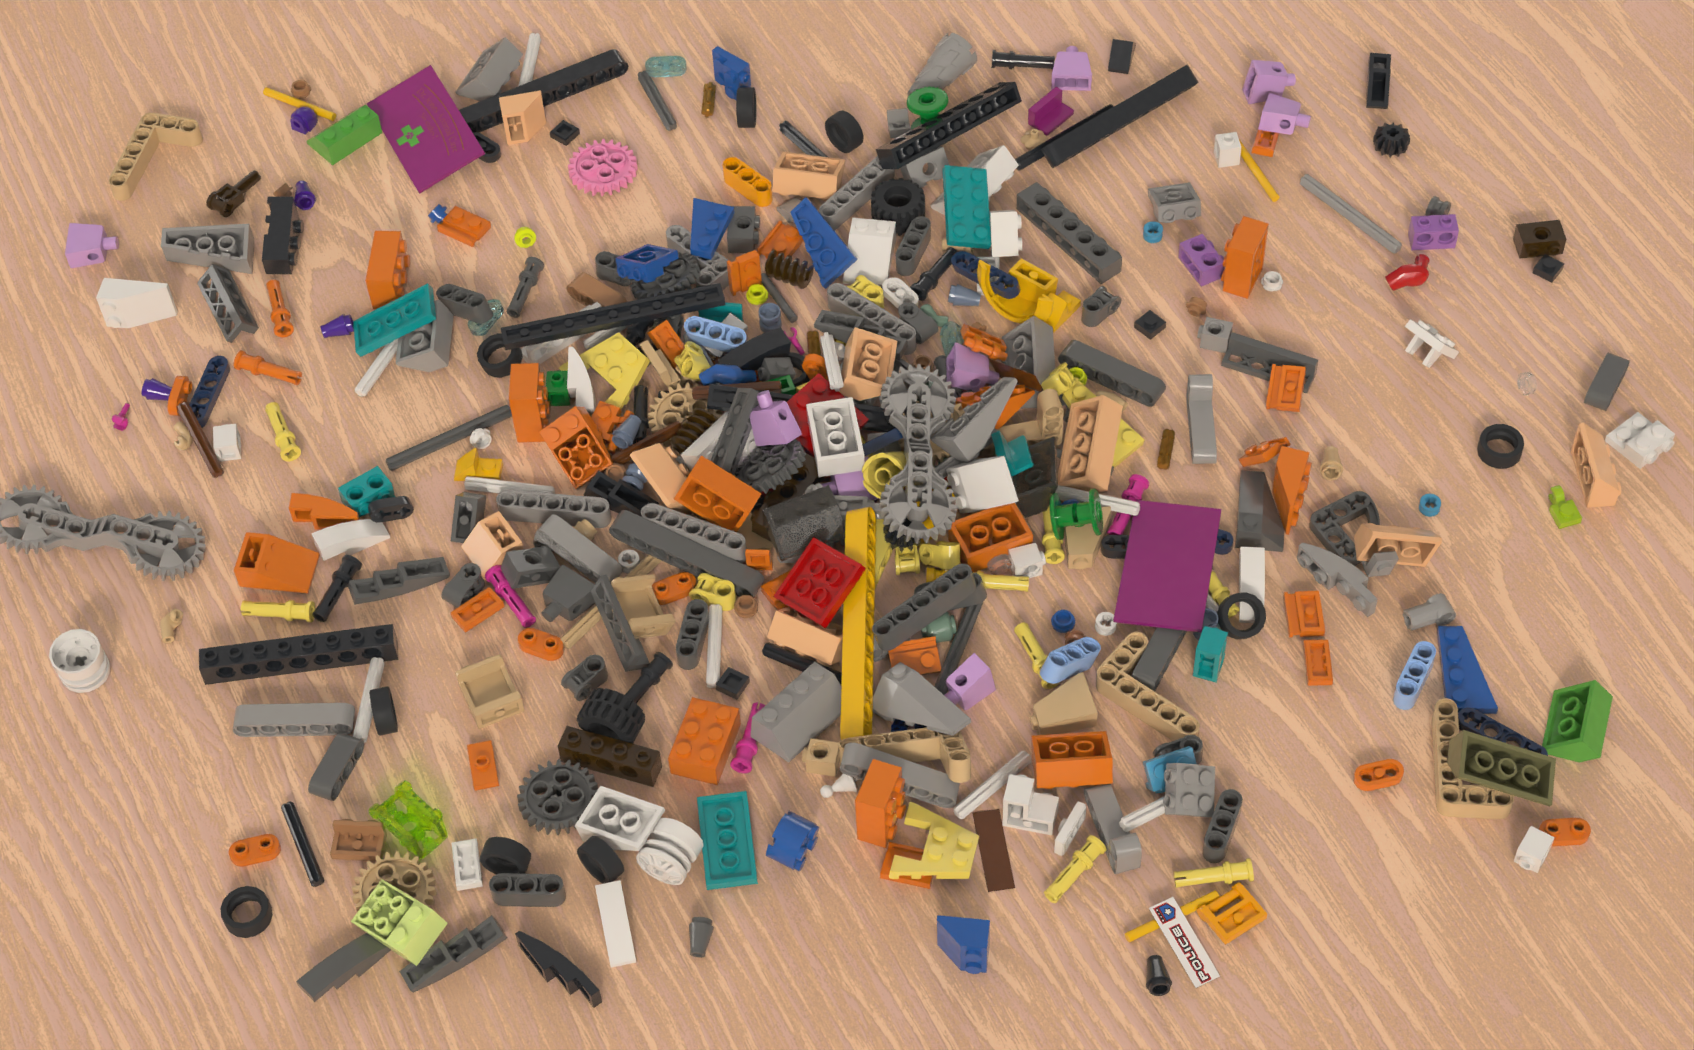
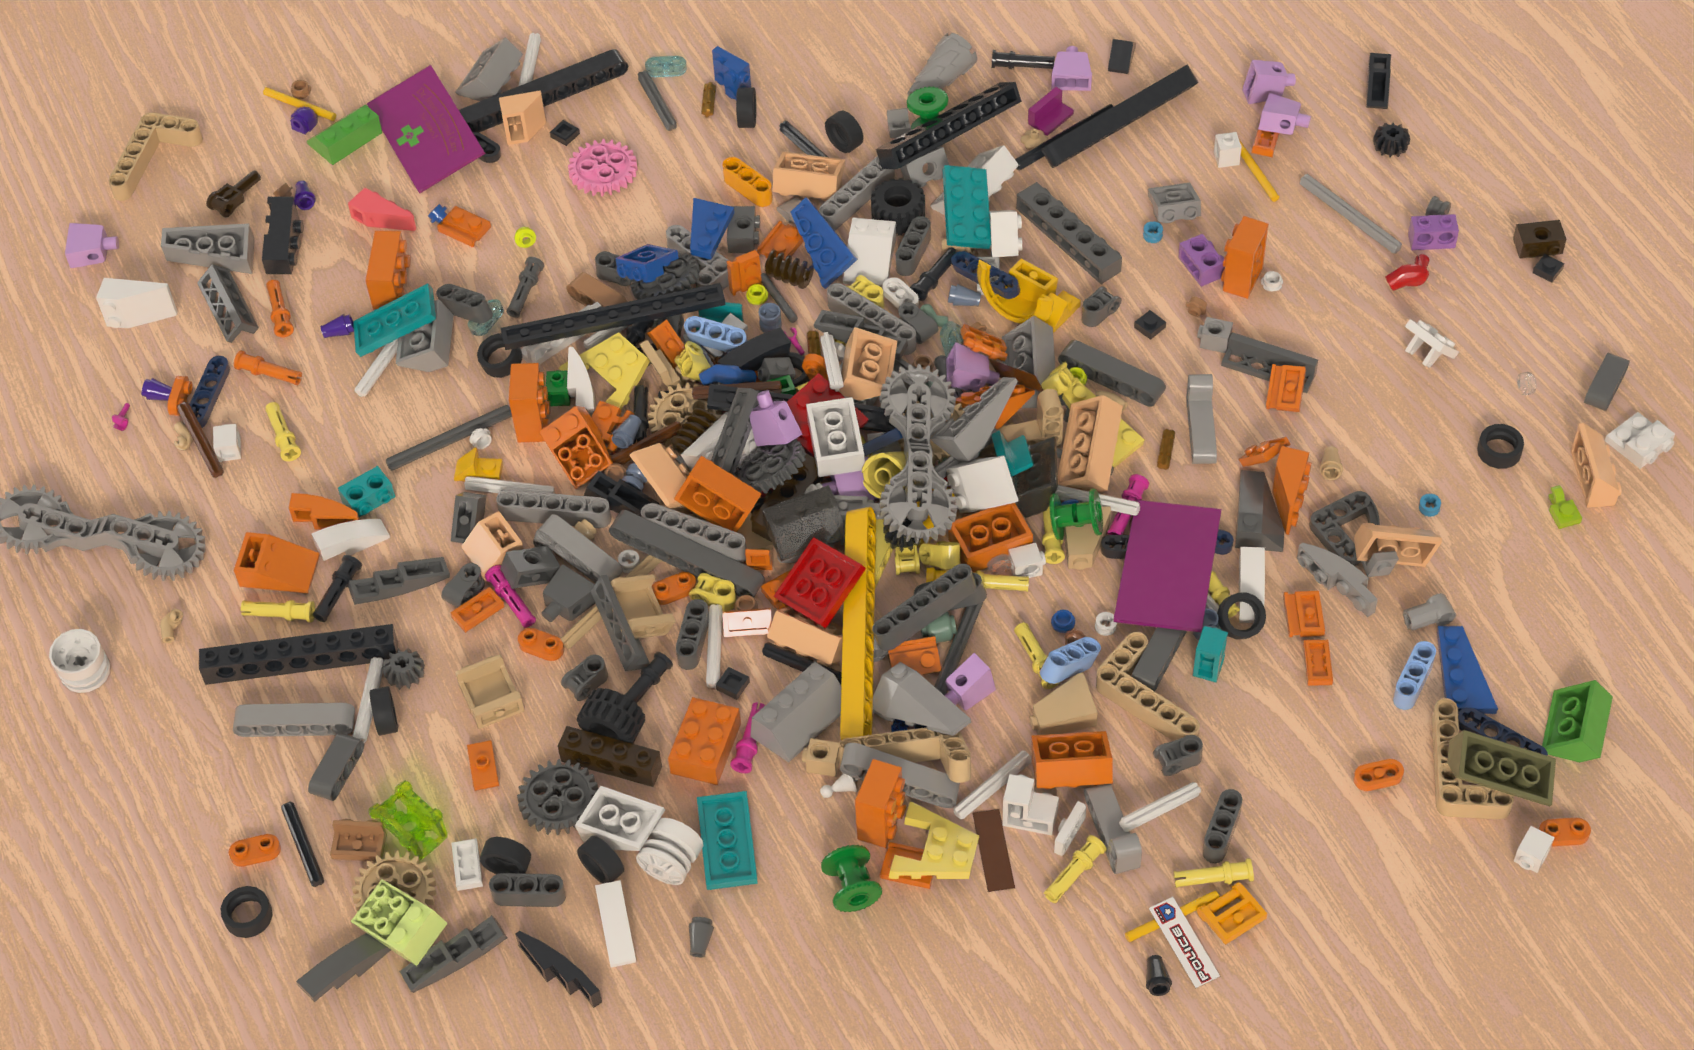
black beam [368,496,414,523] -> none
blue brick [766,810,820,871] -> none
blue slope [937,915,990,974] -> none
dark azure bracket [1143,746,1197,793] -> none
light grey plate [1163,763,1215,817] -> none
none -> coral slope [348,188,416,231]
none -> dark grey gear [383,648,425,690]
none -> plate [722,608,772,637]
none -> green hose [821,845,882,912]

